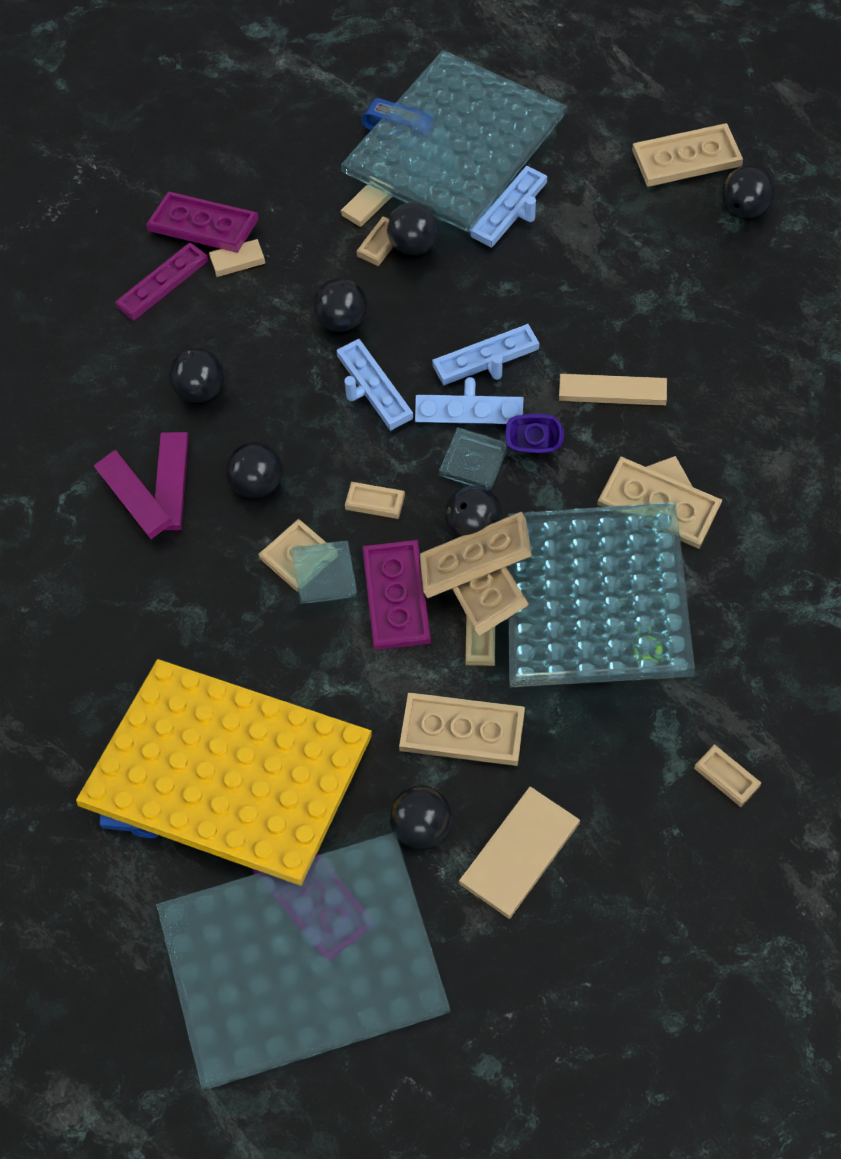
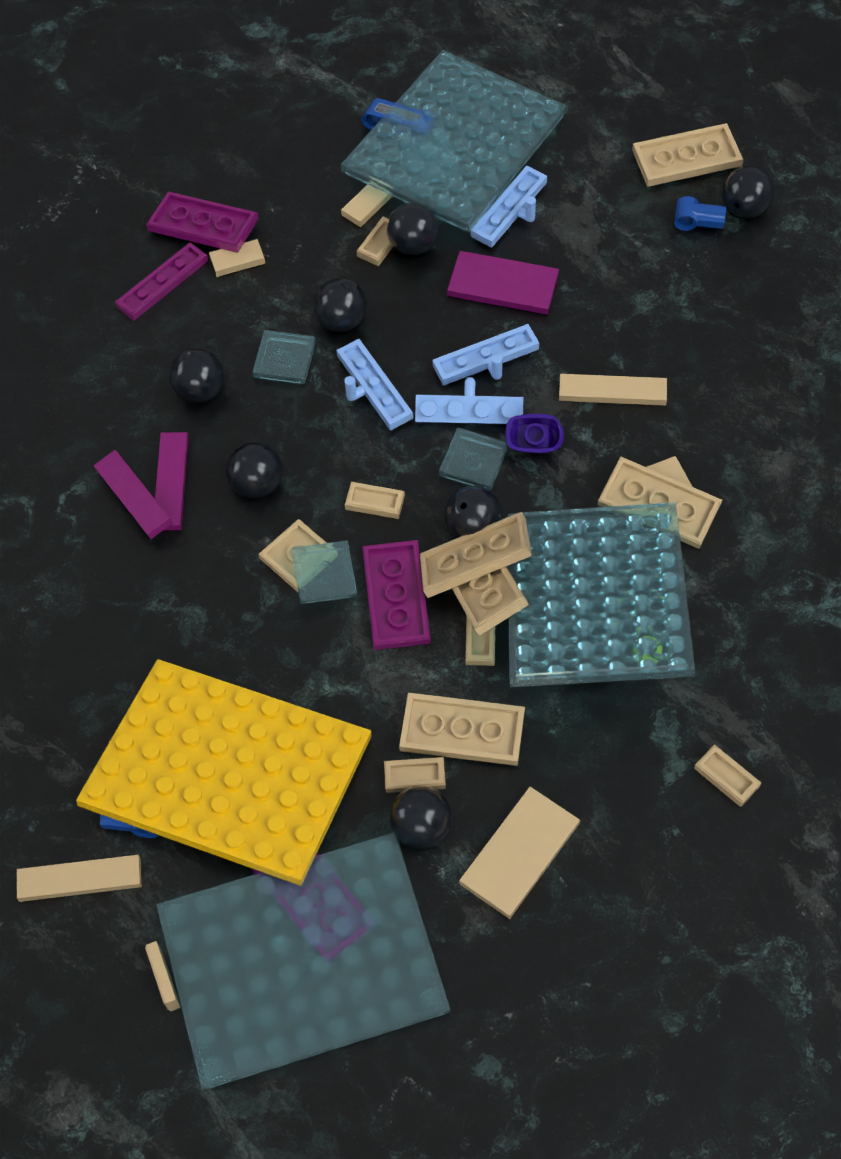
none -> tan tile [17,855,142,902]
none -> tan tile [145,941,181,1012]
none -> clear light blue tile [253,330,316,384]
none -> tan tile [384,757,446,793]
none -> magenta tile [447,251,559,315]
none -> blue piece [674,196,726,231]

